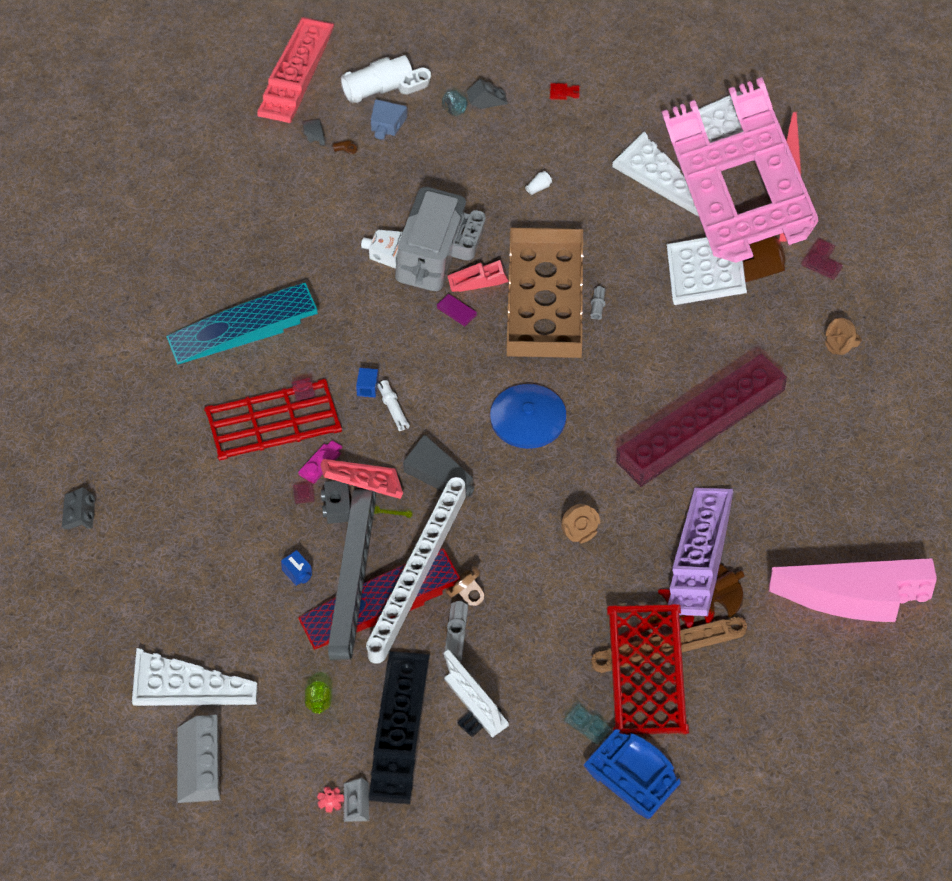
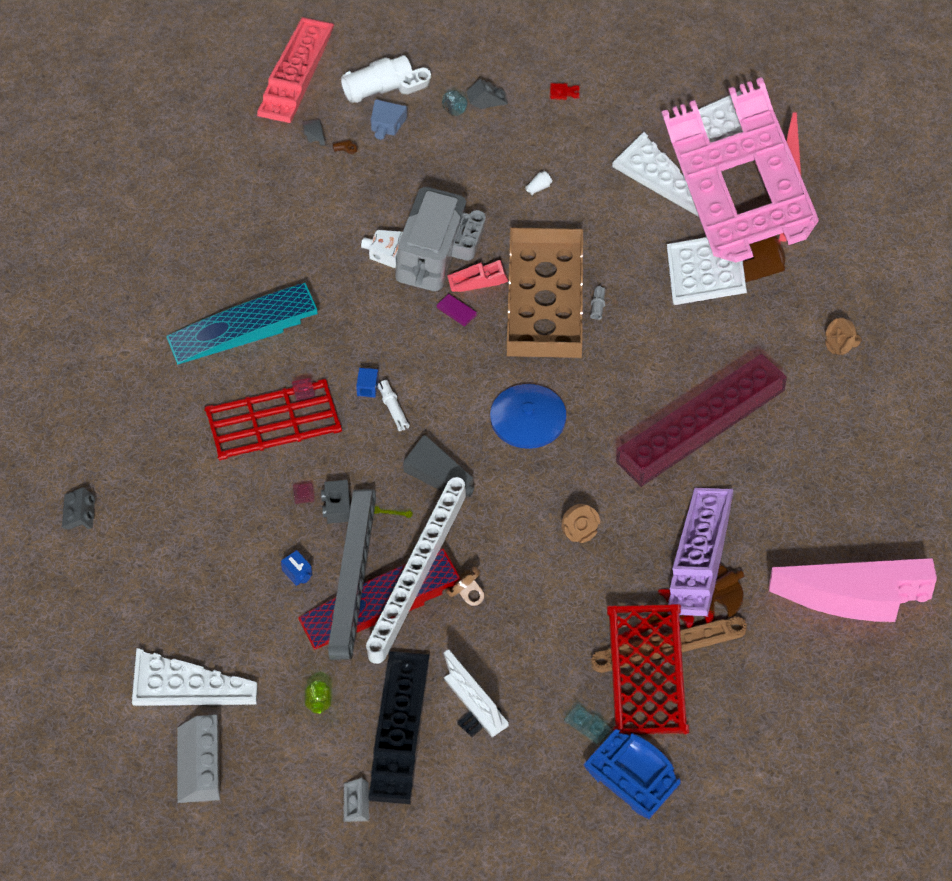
dark pink hinge [298,440,342,484] -> none
coral plant [317,787,344,812] -> none
coral wing [321,459,403,499] -> none
light grey piece [444,601,468,661] -> none
clear pink plate [802,239,843,280] -> none

